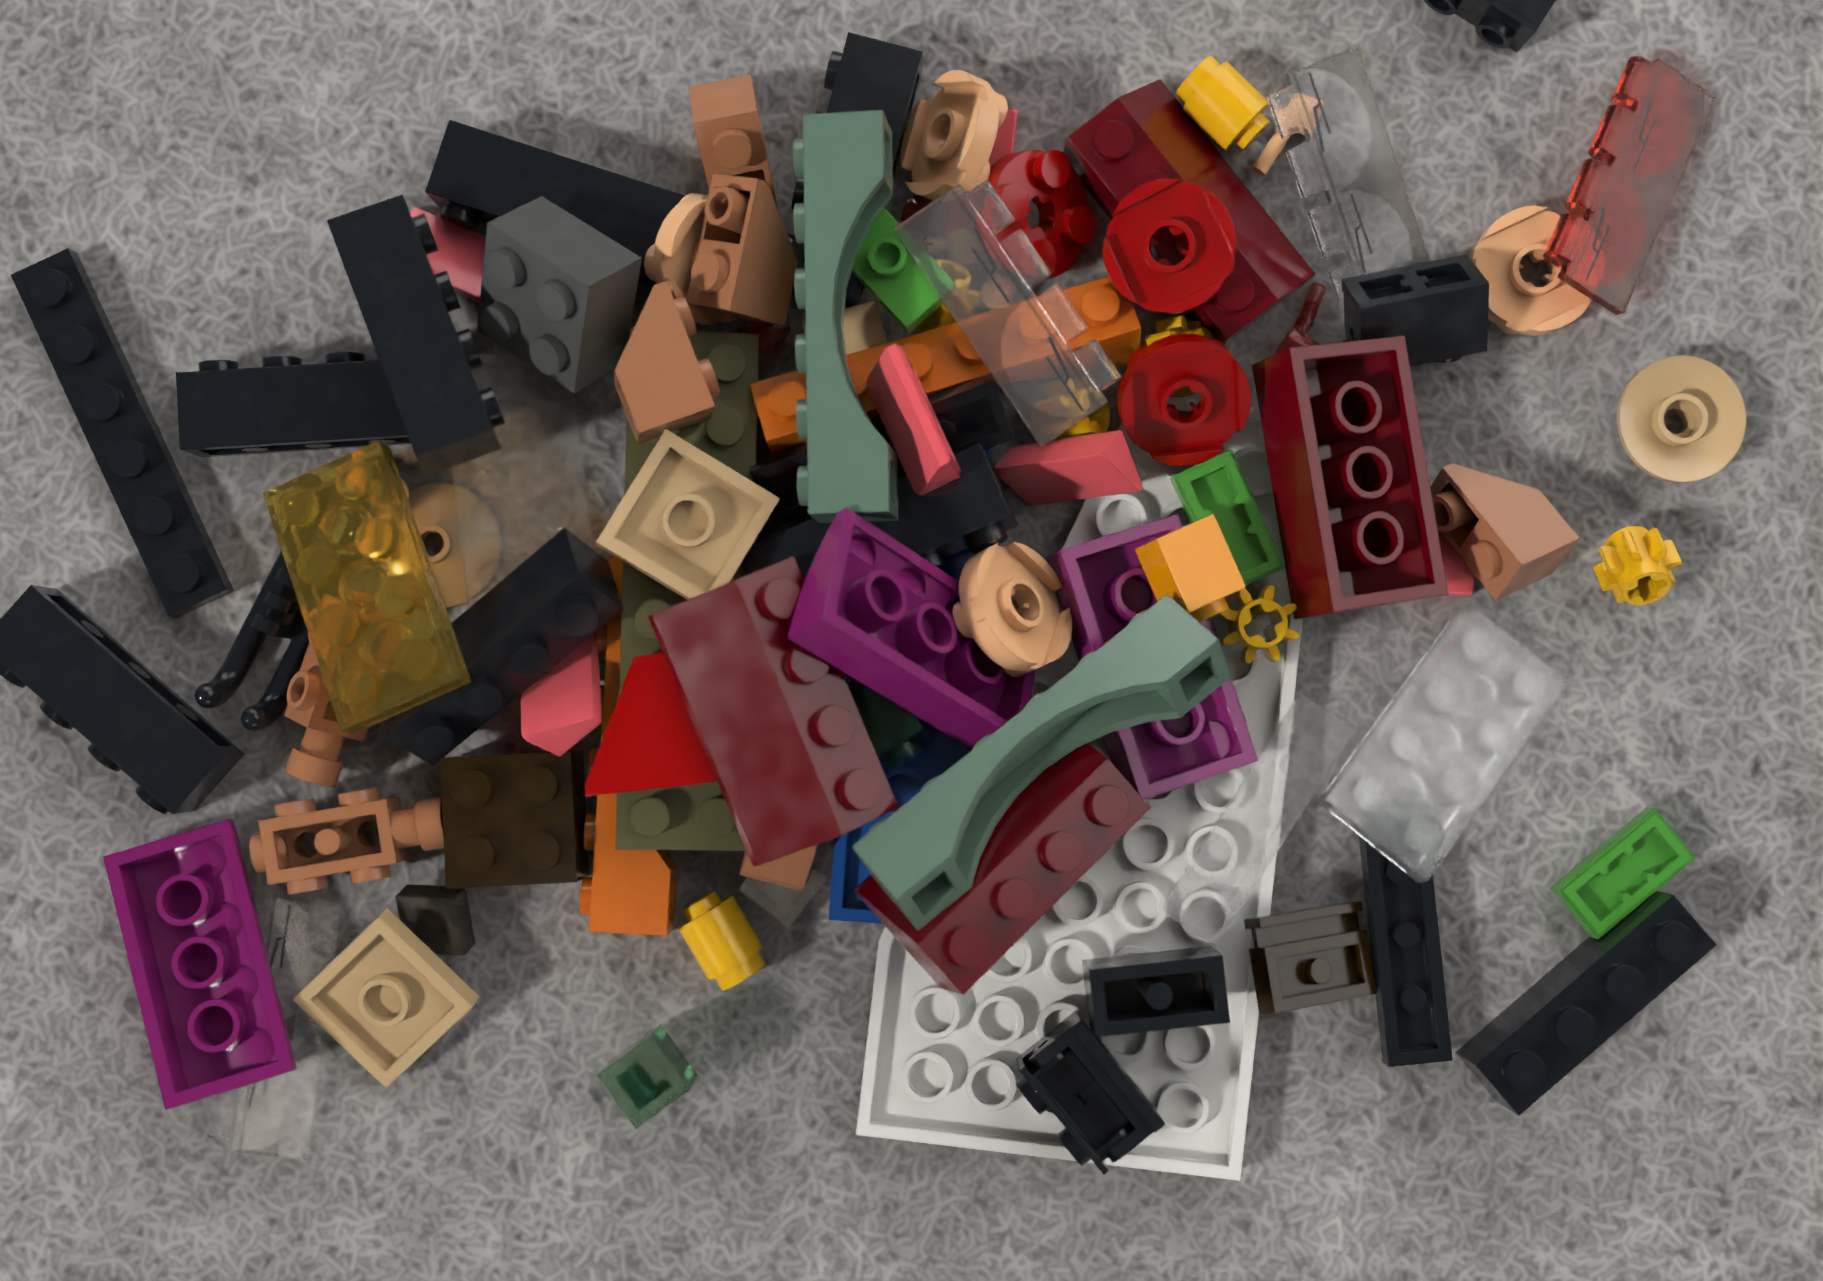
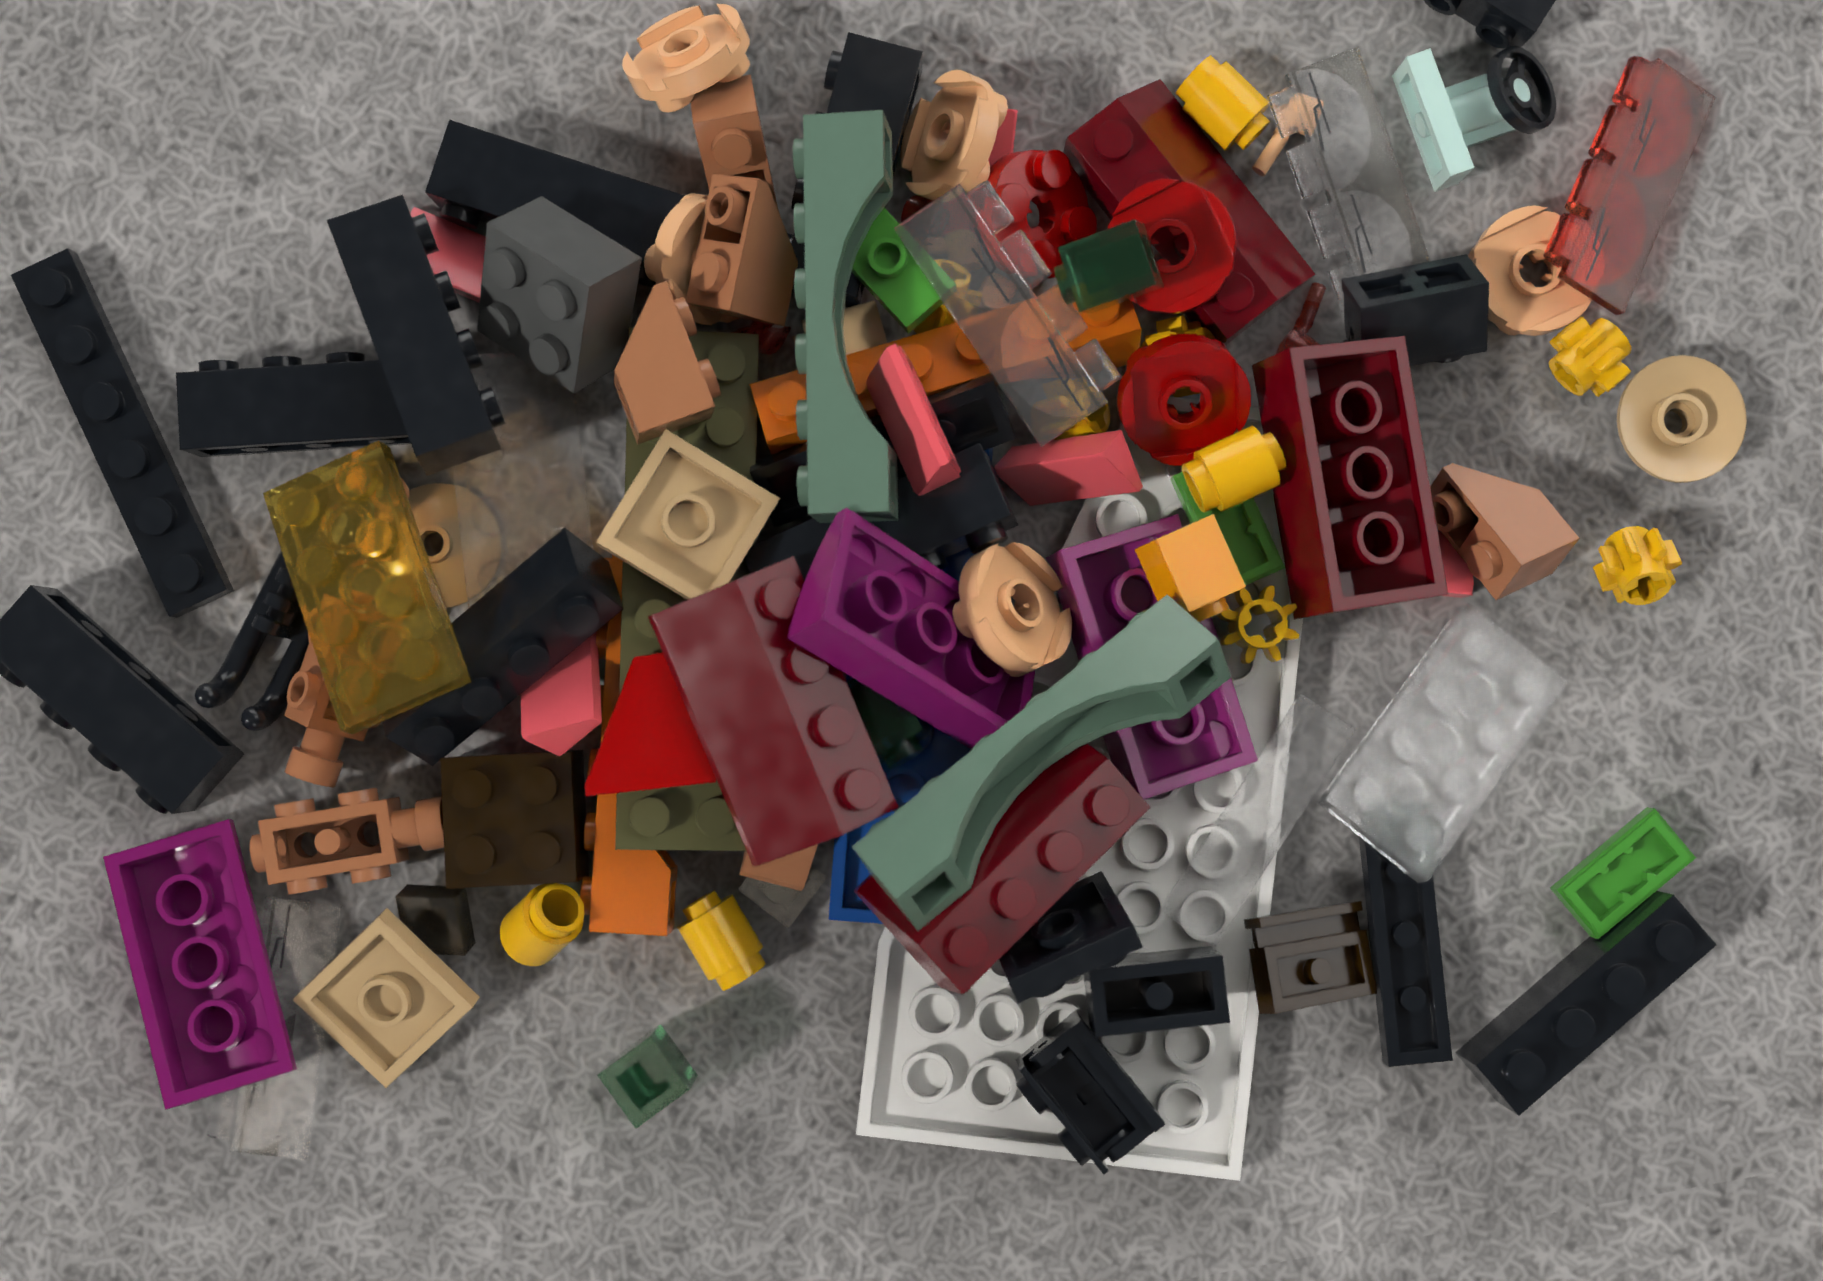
none -> yellow brick [500,883,585,966]
none -> light nougat plate [622,4,750,113]
none -> black plate [999,871,1143,1003]
none -> clear green brick [1054,219,1164,314]
none -> yellow brick [1182,425,1286,513]
none -> light aqua piece [1392,46,1556,192]
none -> yellow gear [1549,317,1632,397]

